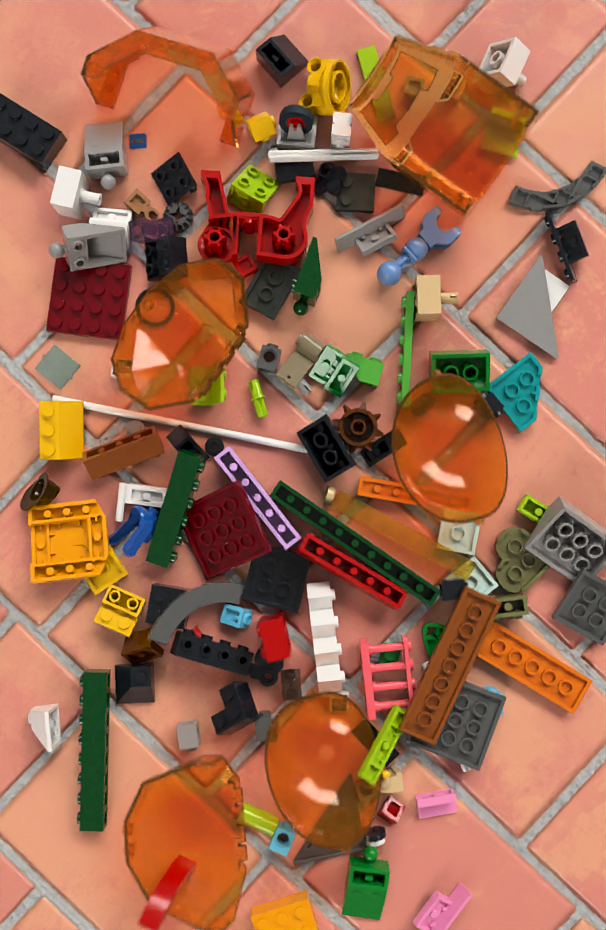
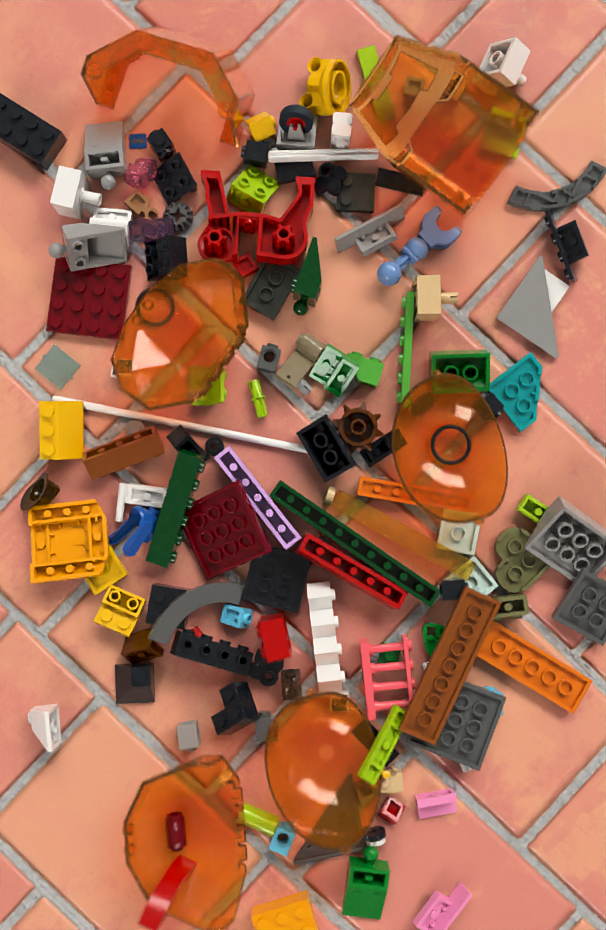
dark green brick [77,669,111,832] -> none
black slope [256,35,309,88] -> none
none -> clear pink hair [124,158,157,189]
none -> black brick [147,128,176,162]
none -> dark red head [165,811,187,852]
none -> black brick [241,140,270,169]
none -> black tyre [431,425,471,465]

